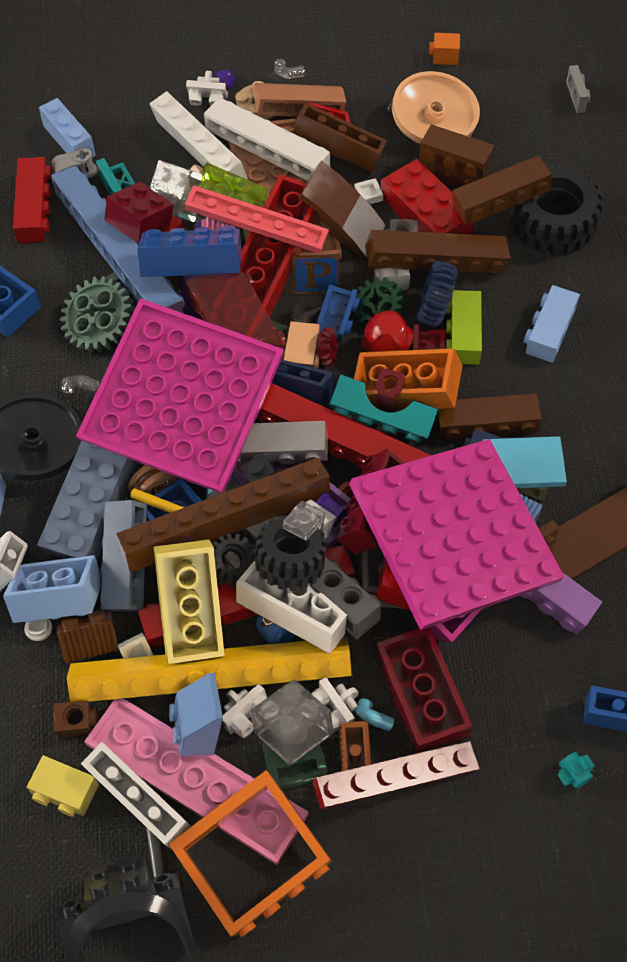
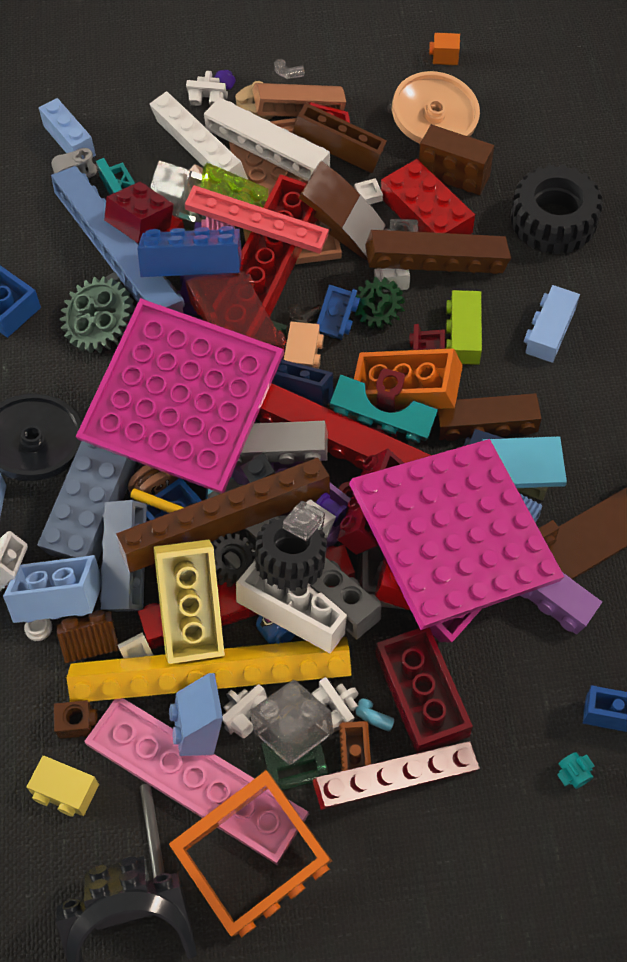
red brick [13,157,52,243] -> none
clear arm [61,374,99,394] -> none
white brick [81,742,191,849] -> none
piece [291,254,340,294] -> none
dark red gear [317,327,338,367] -> none
red helmet [362,310,414,352] -> none
dark blue gear [416,260,457,327] -> none
reddish brown brick [453,155,552,225] -> none
light grey plate [566,65,590,113] -> none

